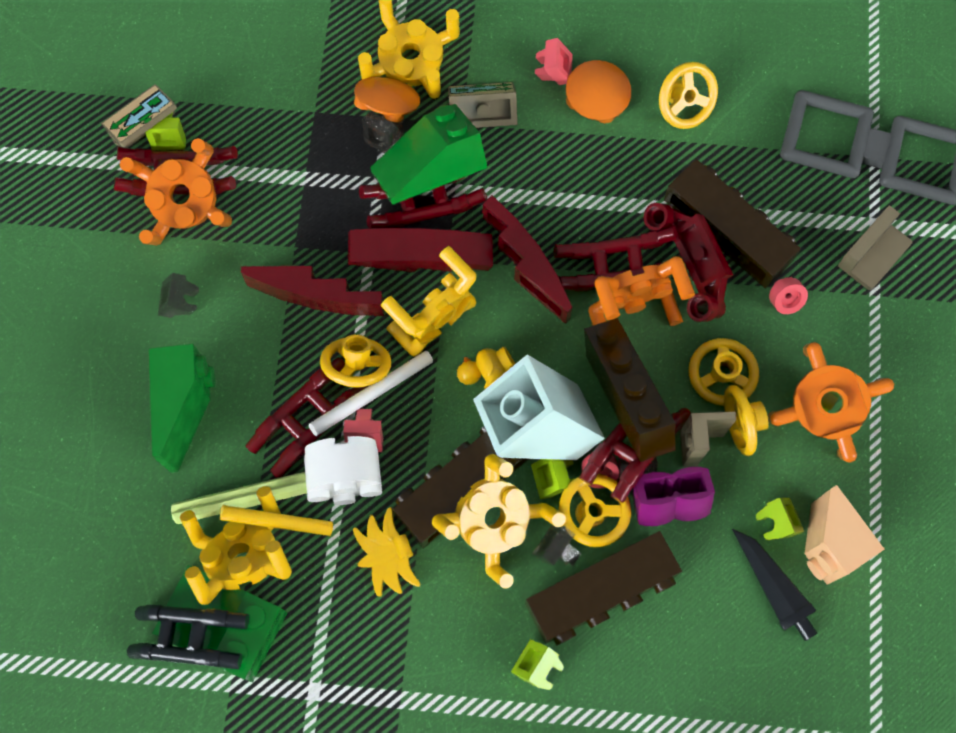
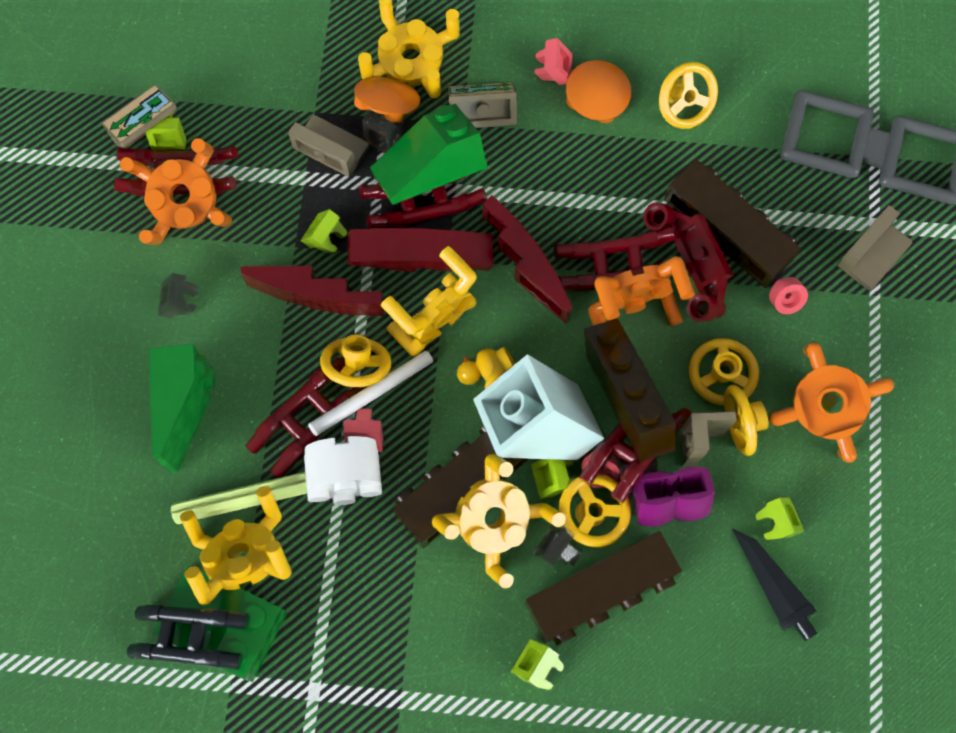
yellow bar [220,505,333,536] -> none
yellow piece [353,507,421,597] -> none
light nougat slope [804,485,885,585] -> none
none -> dark tan panel [288,115,369,178]
none -> lime tile [300,209,347,253]

